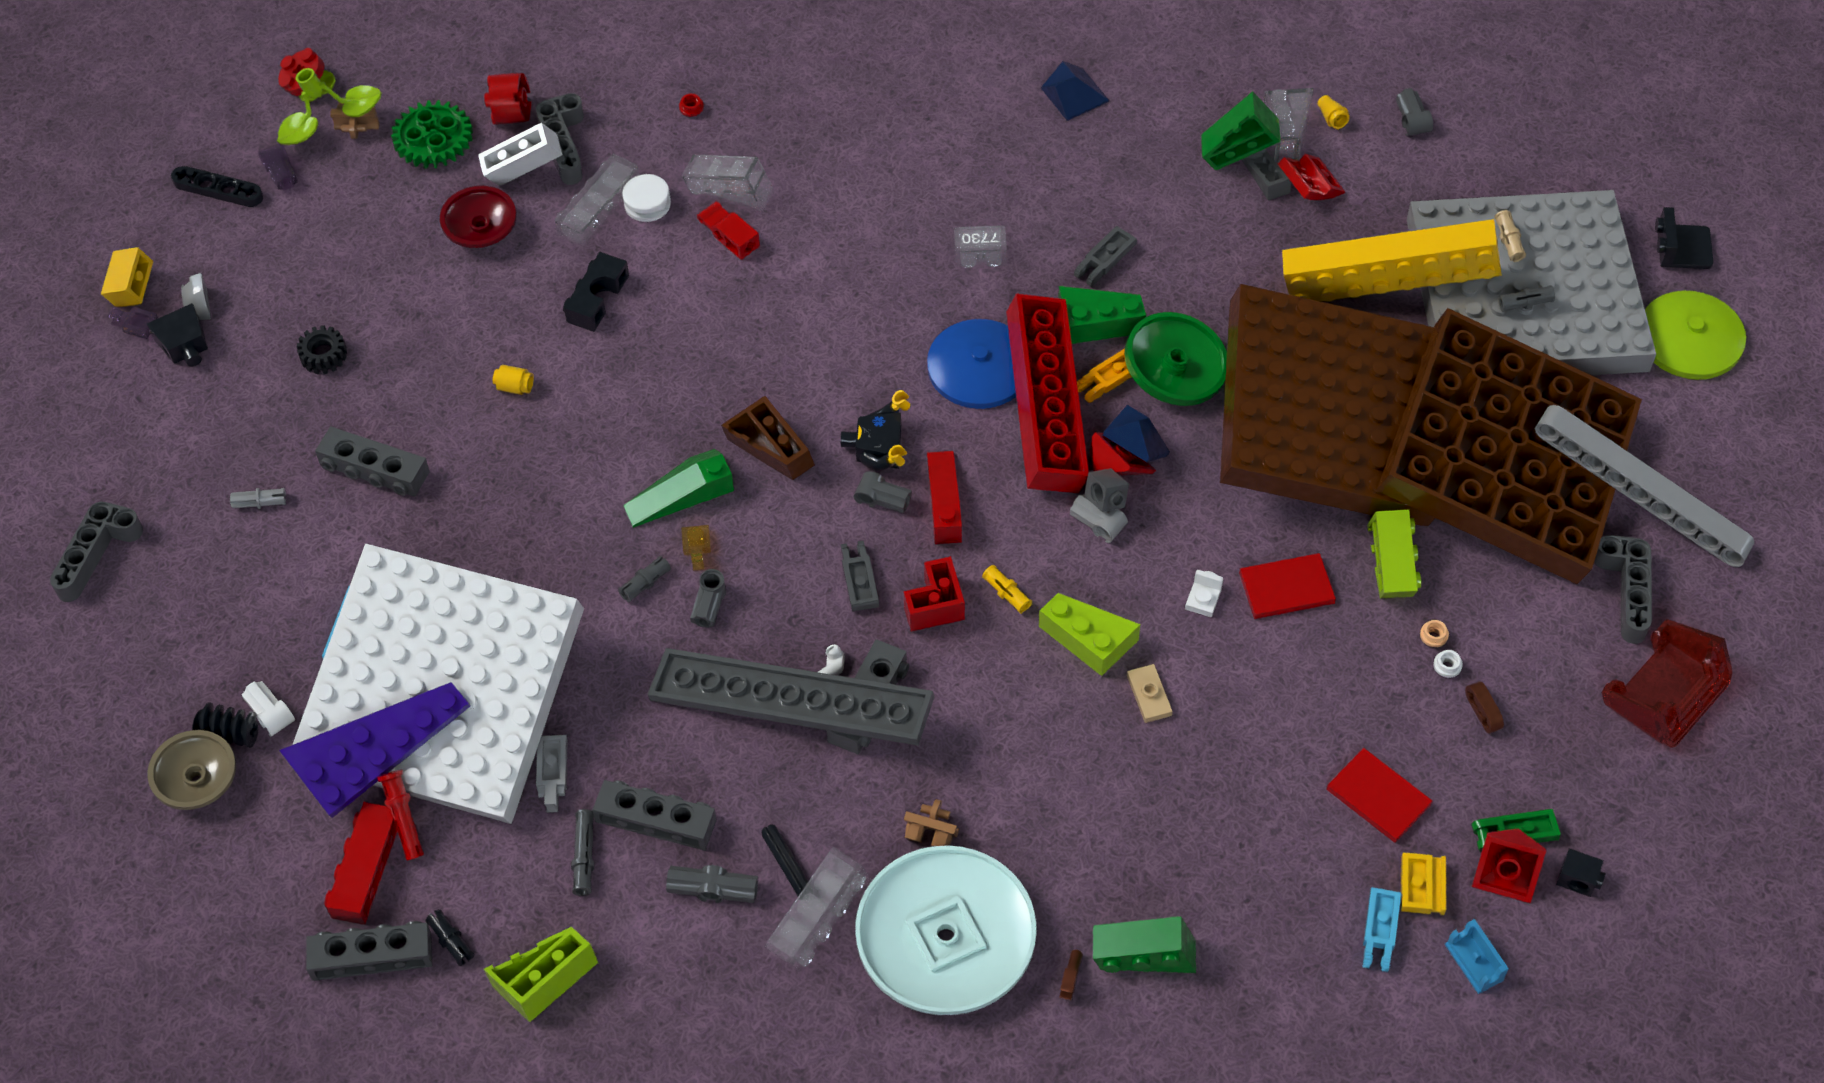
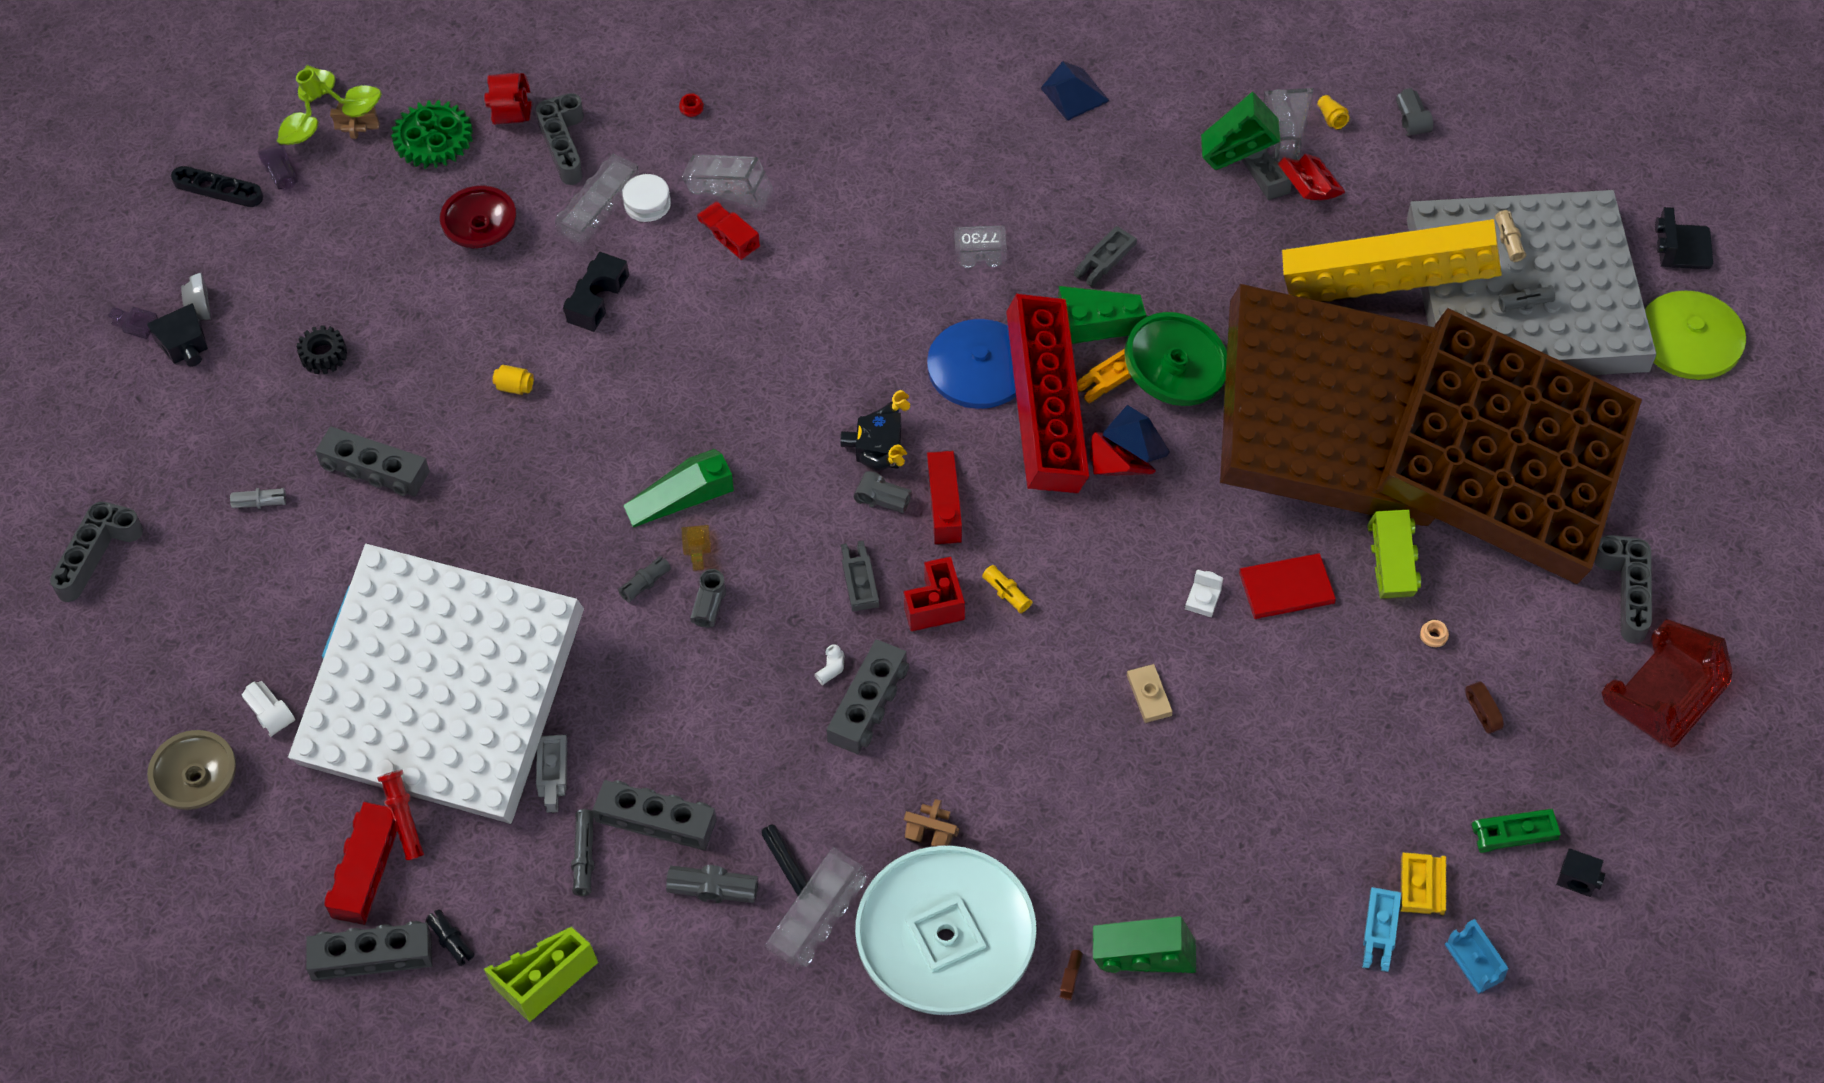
yellow brick [101,247,154,307] -> none
black piece [192,702,258,748] -> none
red plate [279,48,324,96] -> none
dark purple wing [279,682,471,818] -> none
white brick [478,123,562,186] -> none
dark grey plate [647,648,935,746] -> none
reddish brown wedge [721,396,815,480] -> none
lime wedge [1039,593,1140,676] -> none
light grey piece [1070,494,1128,543] -> none
dark grey brick [1084,468,1129,512] -> none
red tile [1326,748,1433,843] -> none
white plate [1433,650,1463,678] -> none
red slope [1472,829,1546,904] -> none
light grey beam [1535,405,1754,567] -> none

